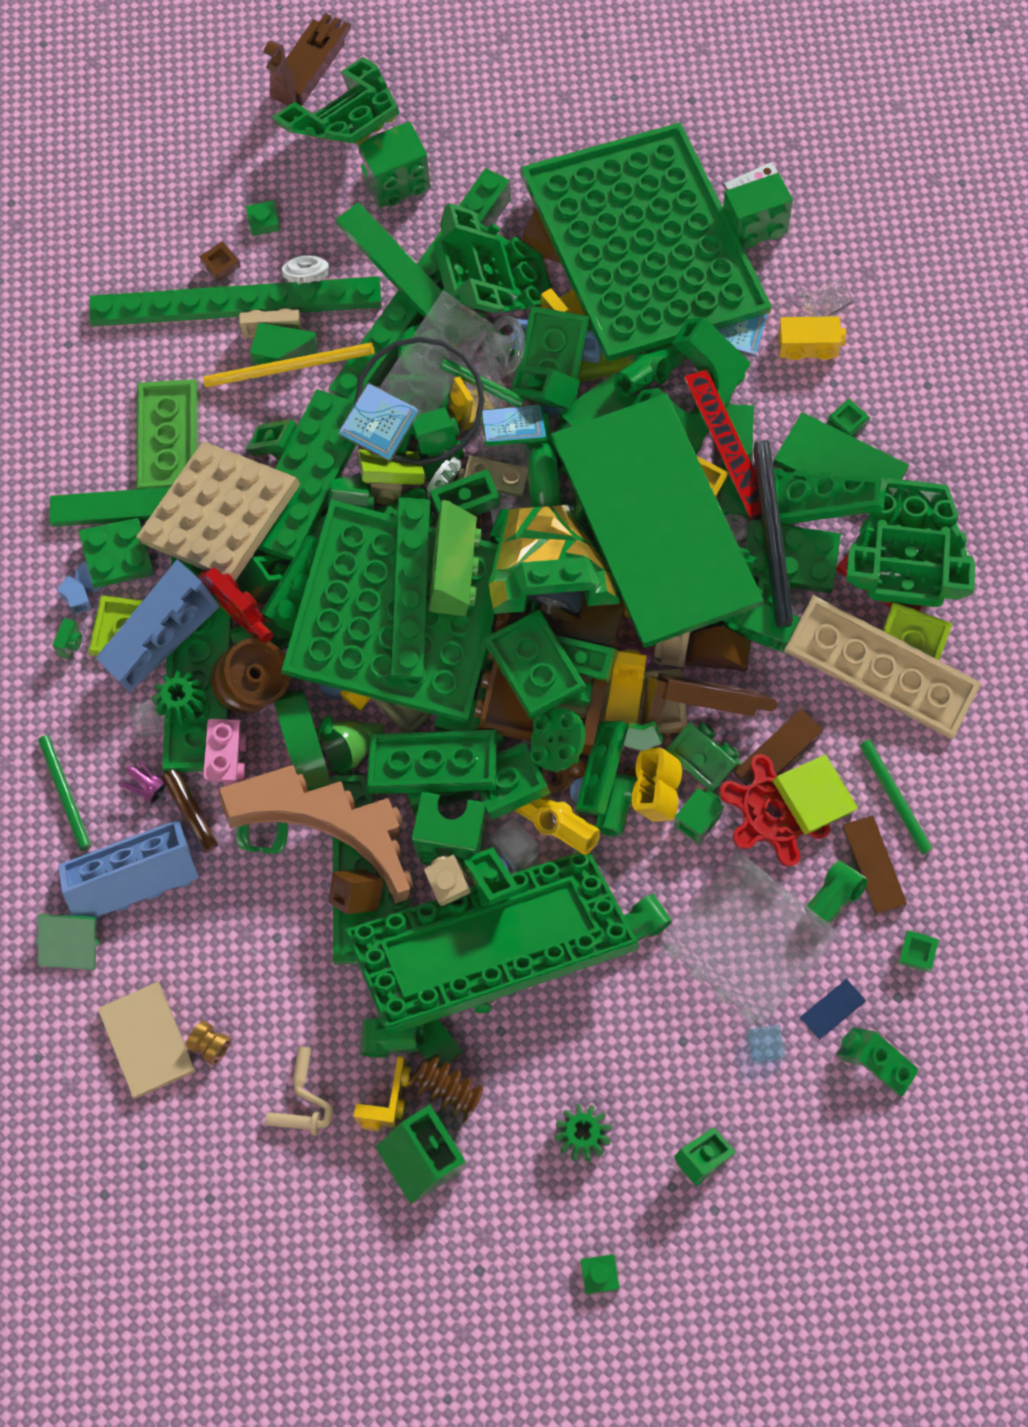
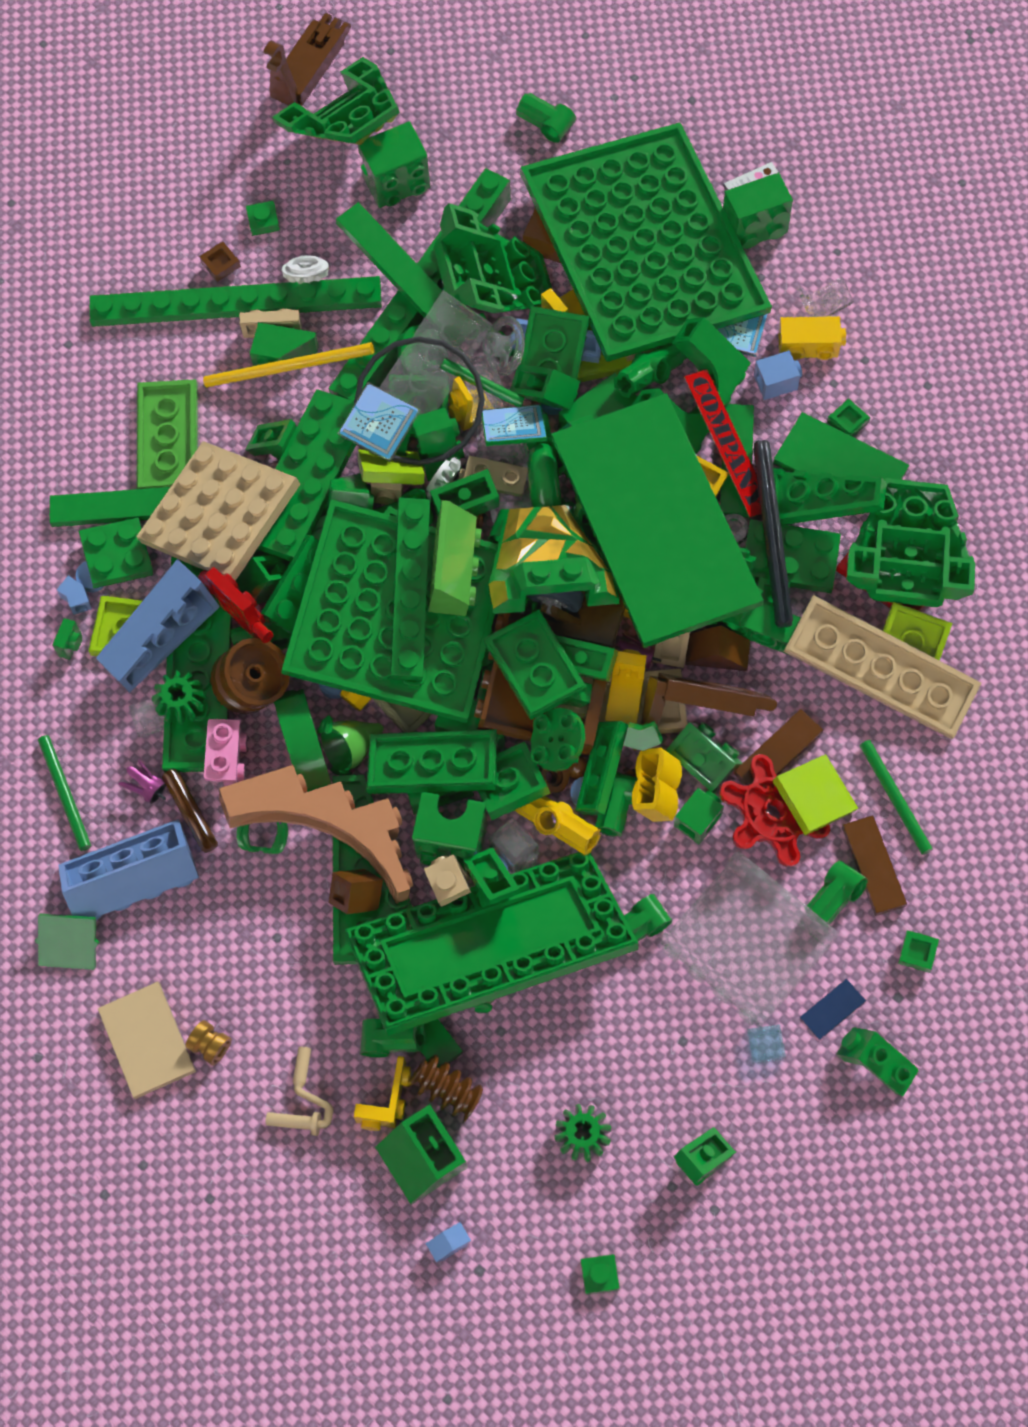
none -> medium blue piece [425,1222,471,1262]
none -> green piece [516,93,577,143]
none -> medium blue brick [754,350,802,400]

